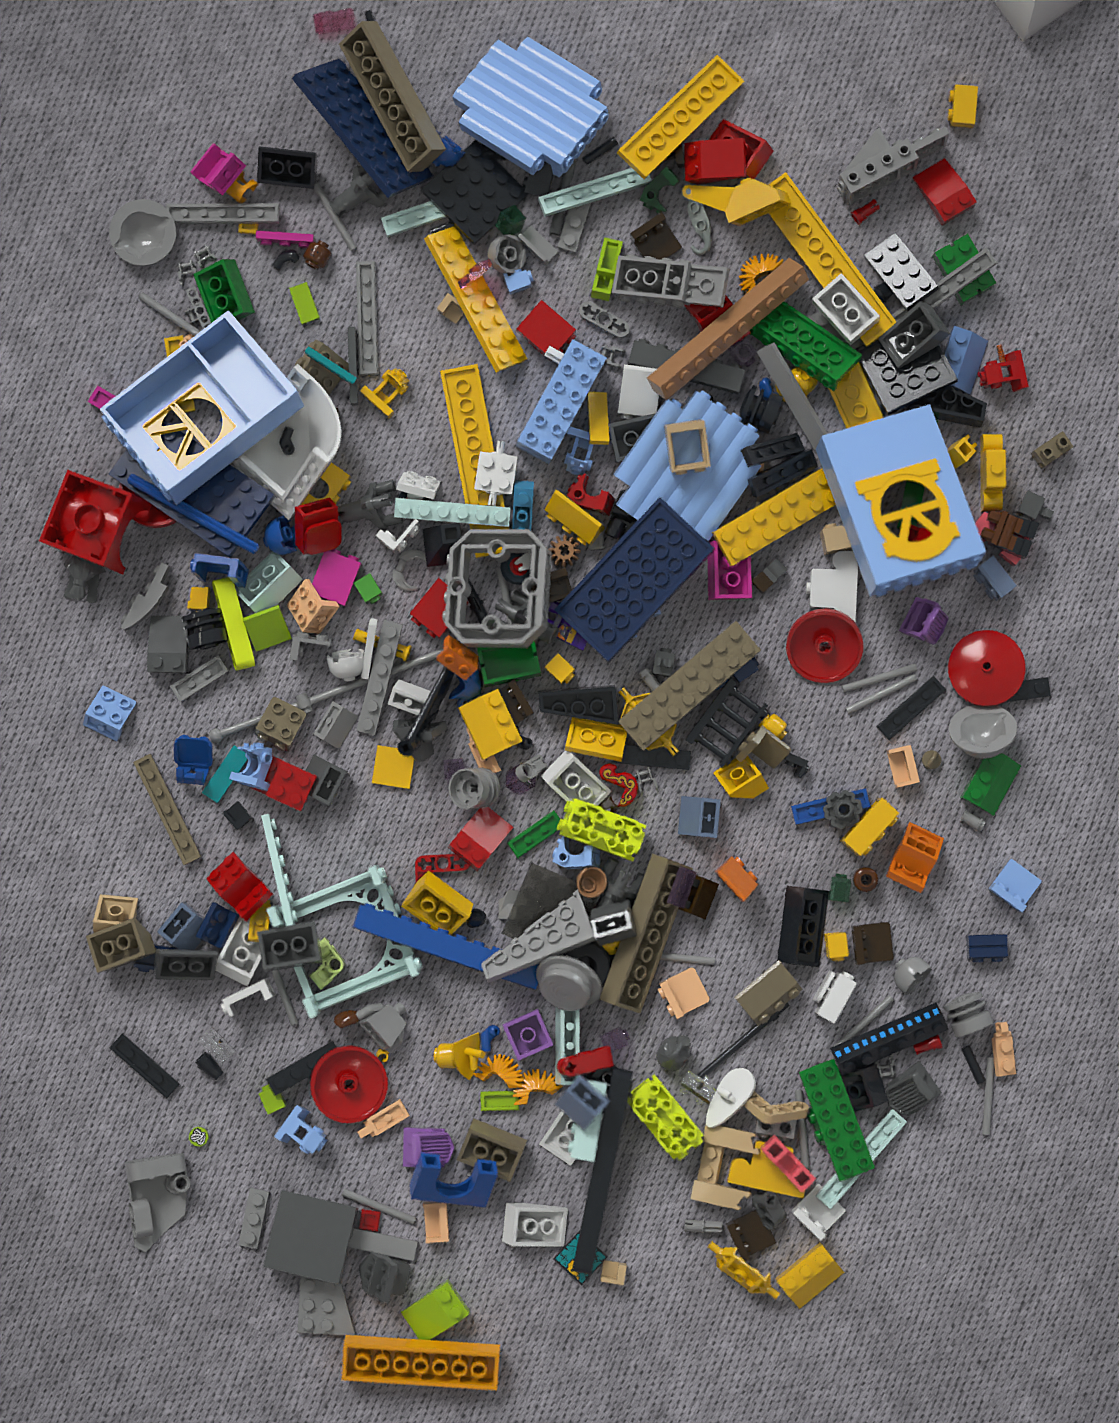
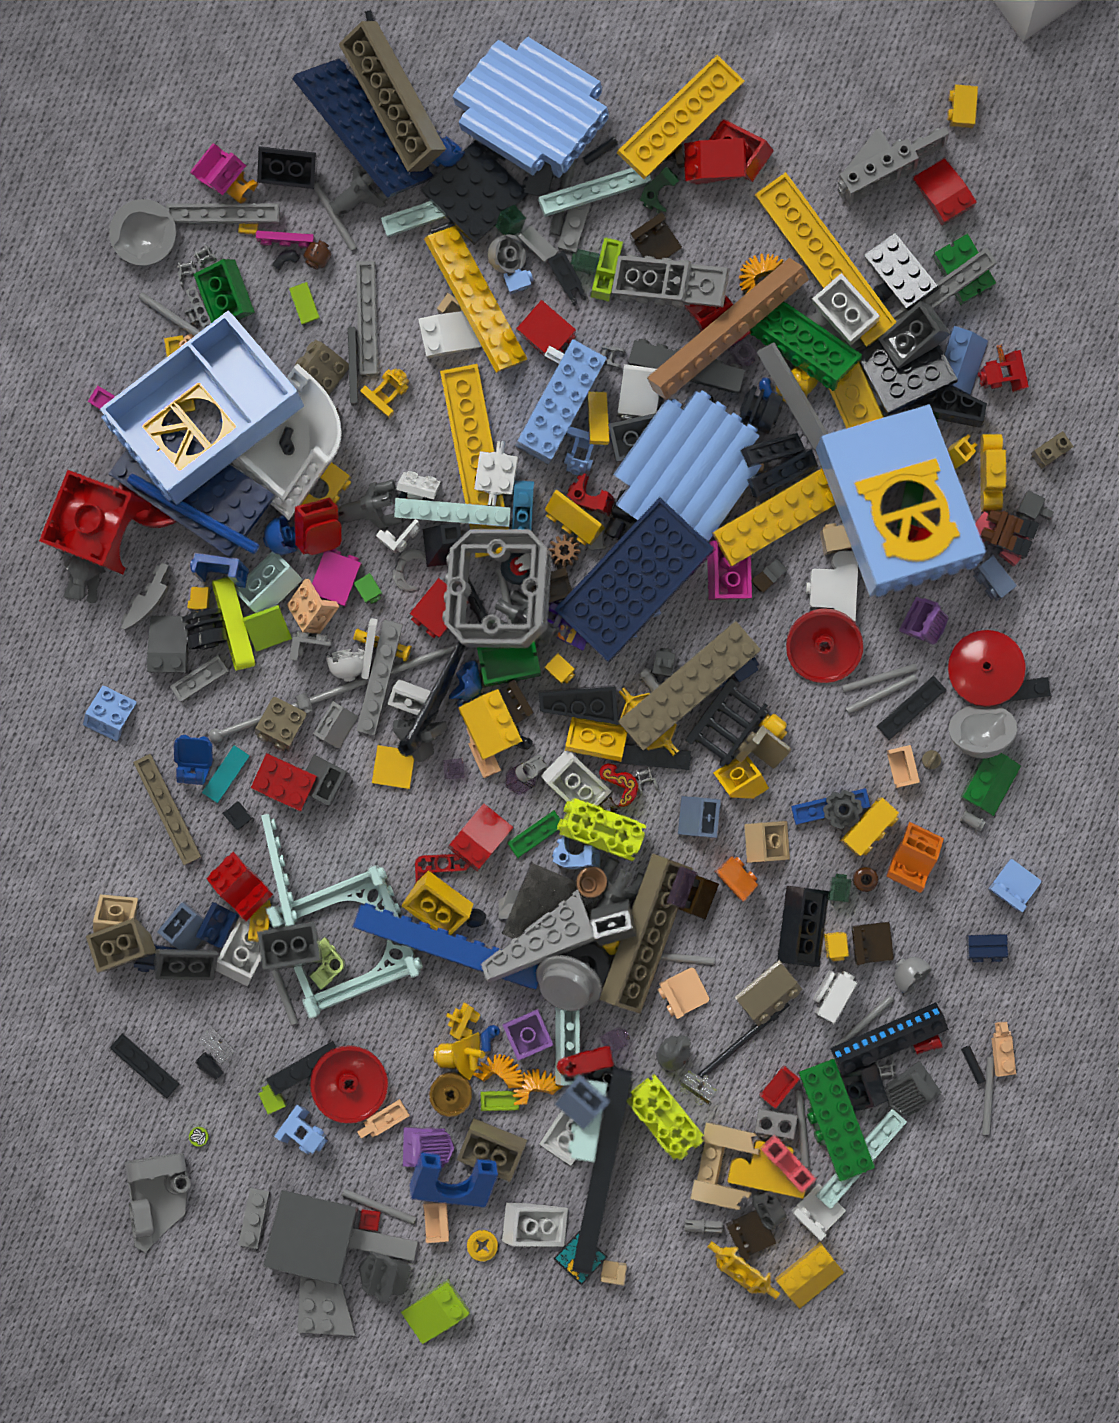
white panel [221,978,276,1017] -> none
light blue tile [229,742,272,791] -> none
teal tile [305,346,357,385] -> none
clear pink slope [313,8,356,34] -> none
light grey torso [334,1003,406,1062] -> none
light orange brick [342,1335,500,1390] -> none
orange bracket [436,635,478,680] -> none
light grey wheel [448,768,500,809] -> none
clear pink slope [457,259,492,289] -> none
light grey beam [579,302,630,338] -> none
tan window [664,419,711,475] -> none
yellow slope [682,178,791,255] -> none
white shield [706,1068,756,1128] -> none
tan beam [743,1091,809,1124] -> none
black bracket [784,753,809,779] -> none
red pin [851,199,880,225] -> none
light grey wheel [943,991,993,1037] -> none
none -> white slope [418,311,482,359]
none -> pearl gold wheel [429,1072,472,1117]
none -> yellow hips [446,1003,480,1040]
none -> yellow gear [467,1230,498,1261]
none -> black hinge [547,250,588,306]
none -> clear green brick [571,249,600,275]
none -> tan slope [744,821,790,863]
none -> red panel [759,1065,800,1109]

